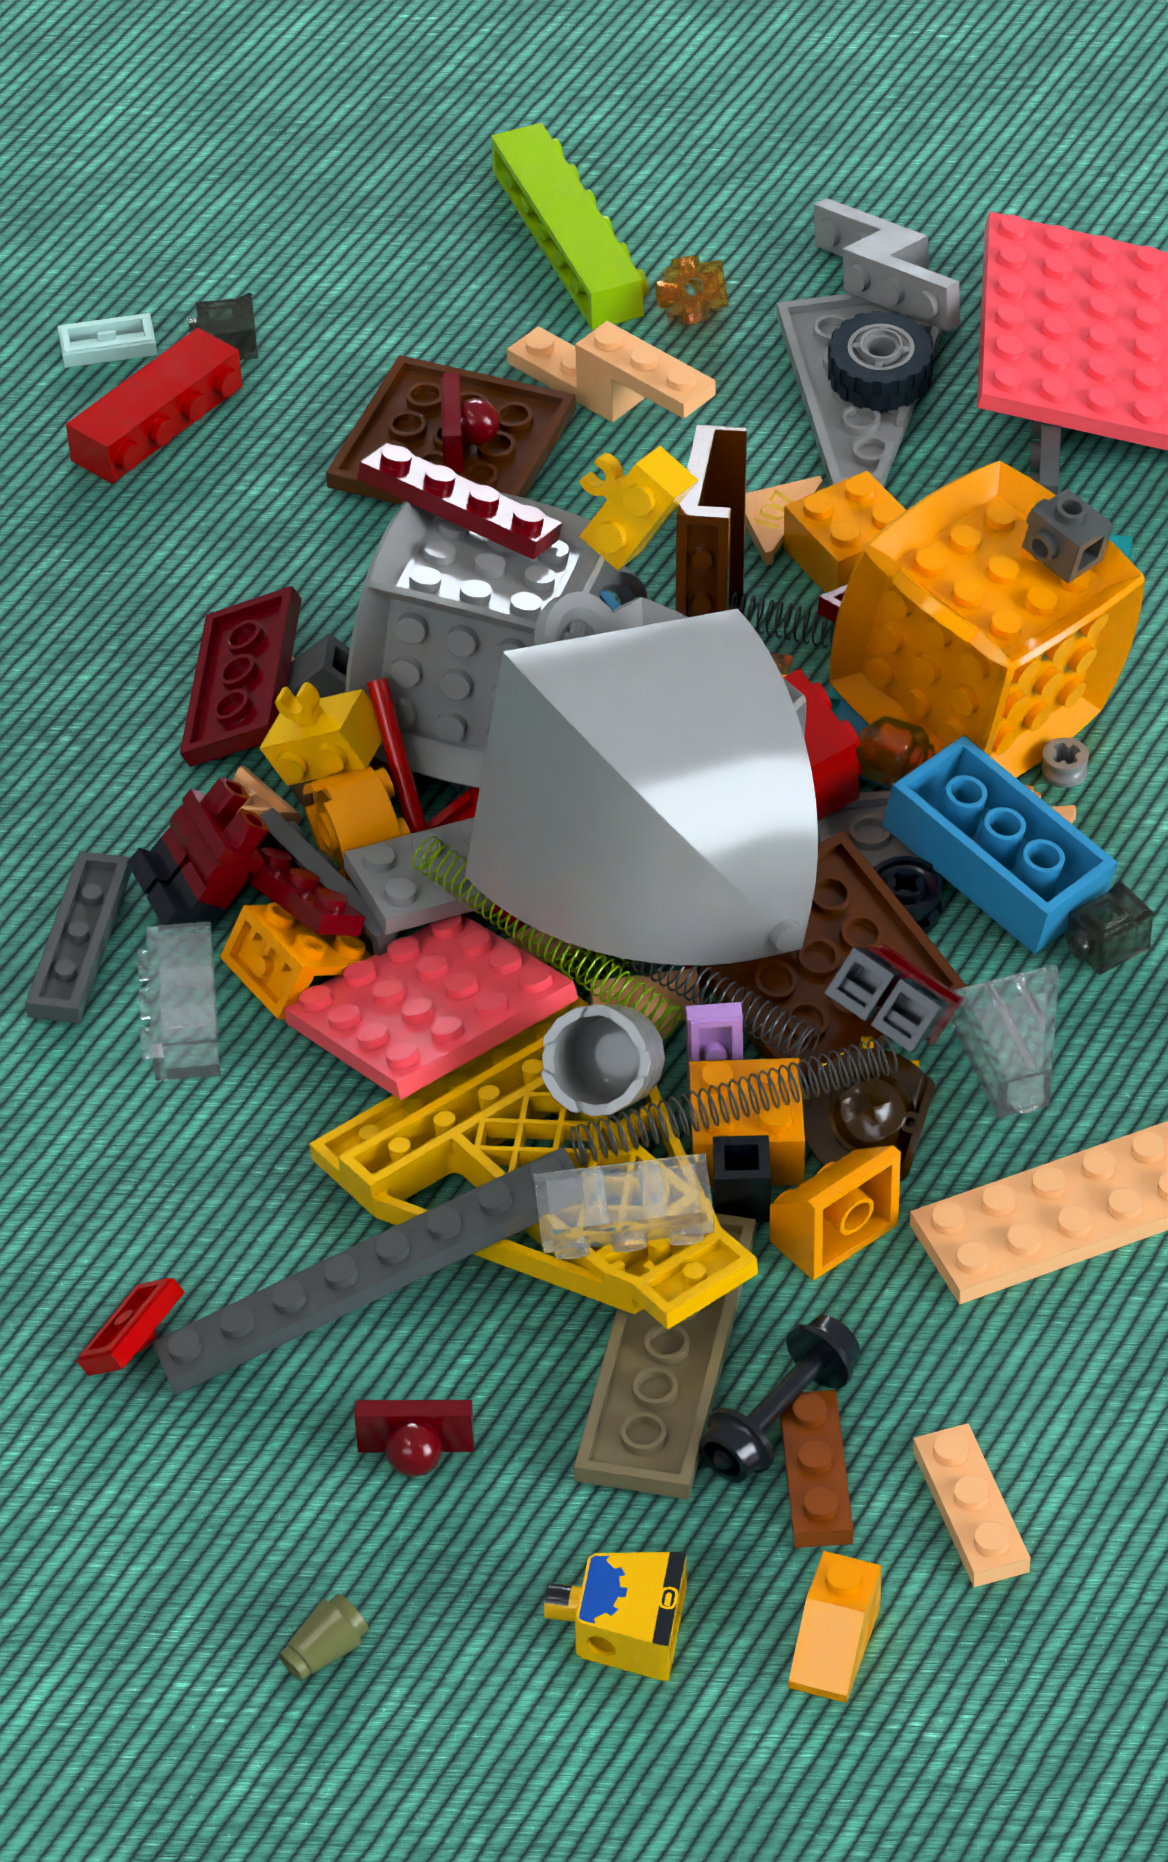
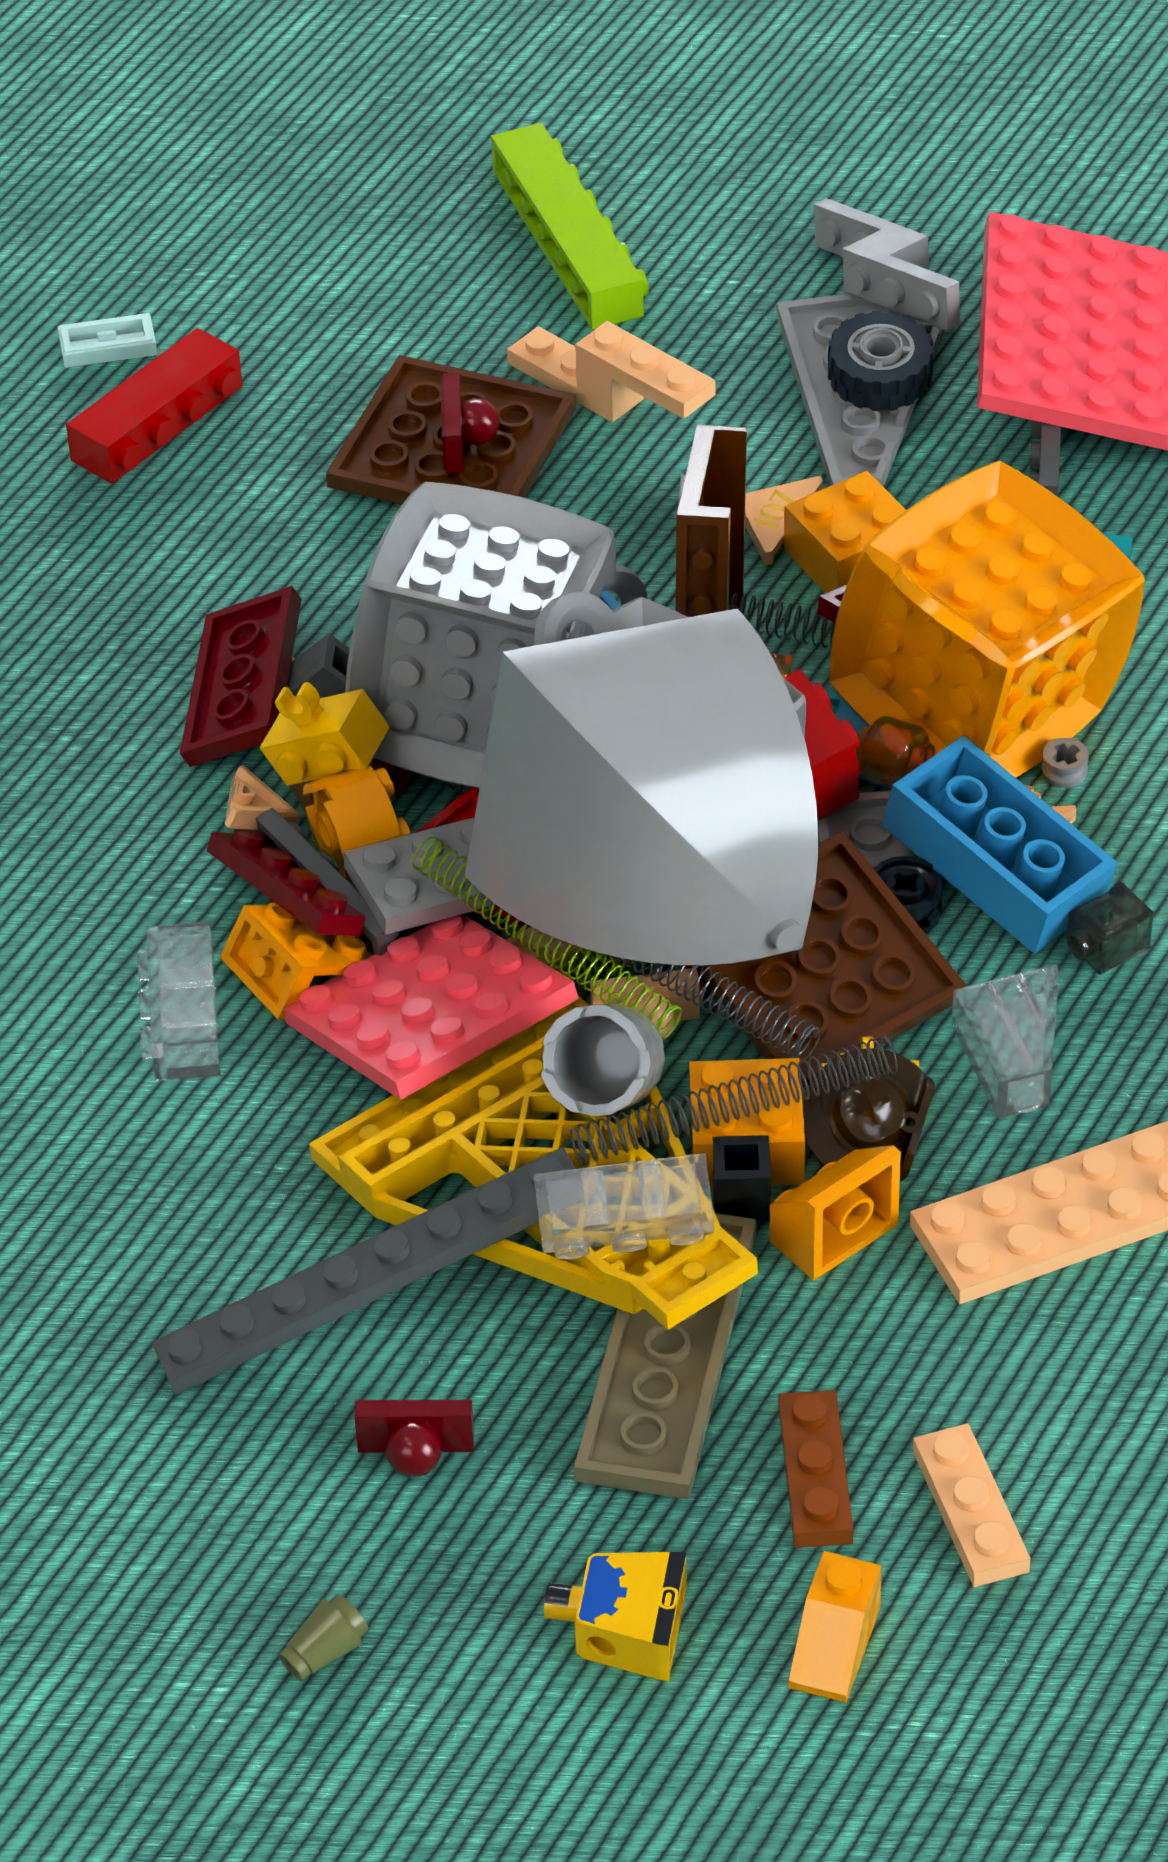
dark grey plate [25,851,132,1024] -> none
red plate [77,1278,185,1376] -> none
dark red hips [127,777,270,940] -> none
clear smoke window [188,293,258,360] -> none
dark red plate [357,443,562,560] -> none
red bar [367,677,427,833] -> none
yellow brick [579,446,698,571] -> none
clear orange brick [655,255,729,325] -> none
lavender plate [686,1002,743,1093] -> none
black piece [698,1315,861,1483] -> none
black hips [825,944,964,1053] -> none
dark grey brick [1022,488,1114,583] -> none

